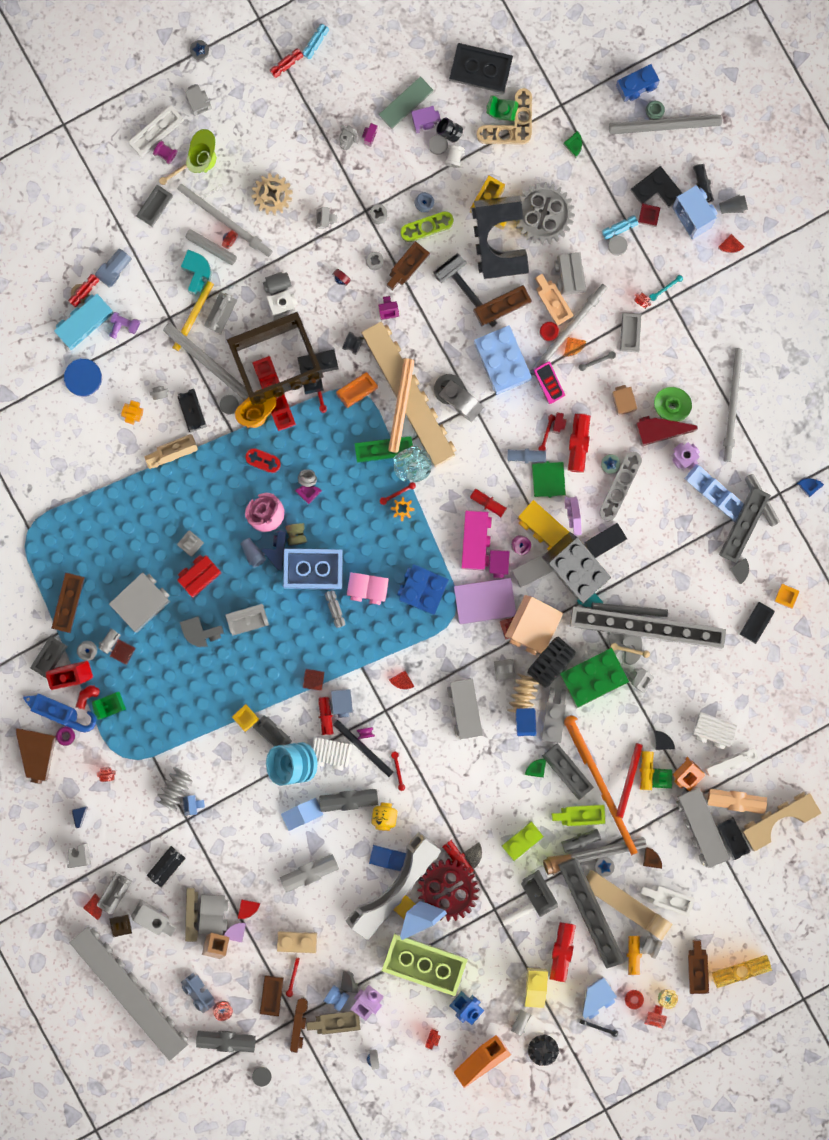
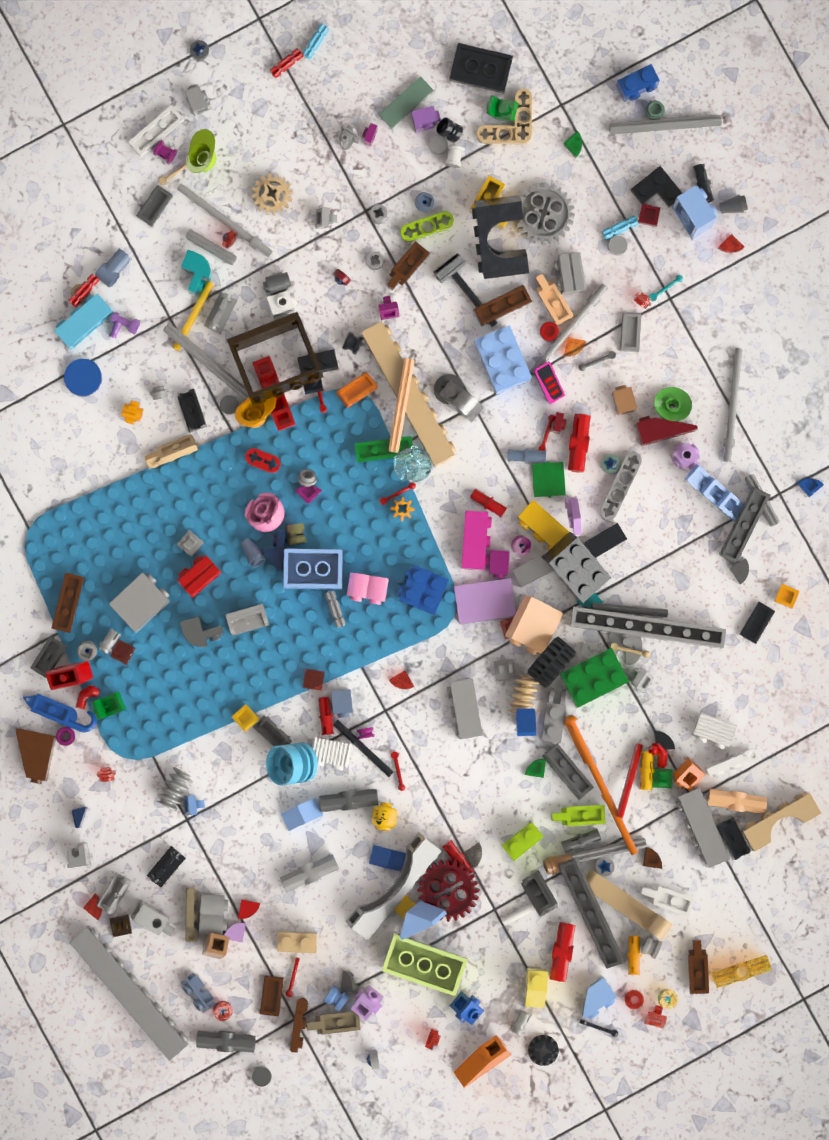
none -> red arm [648,743,668,768]

